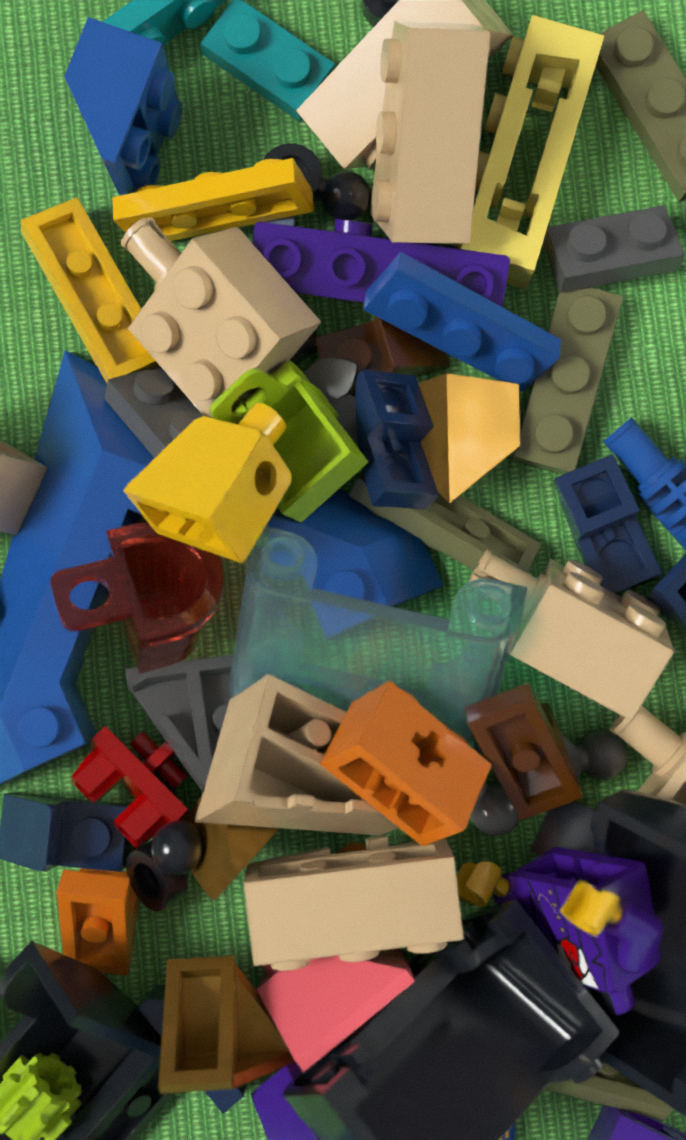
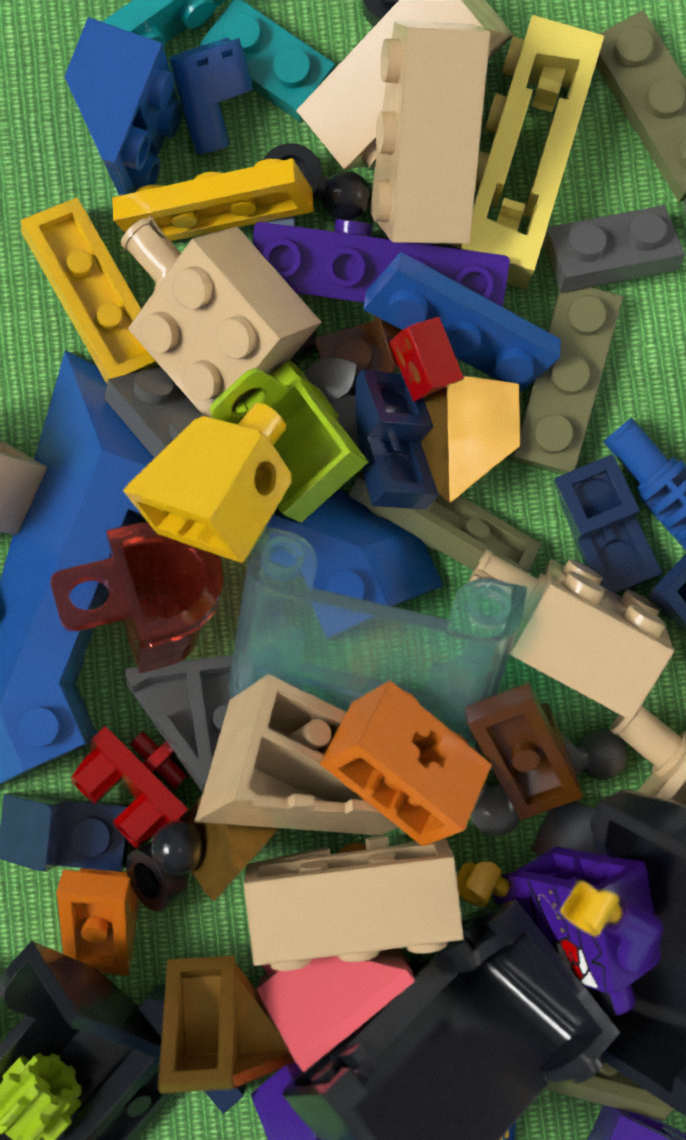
none -> blue piece [168,37,253,154]
none -> red slope [389,317,464,402]

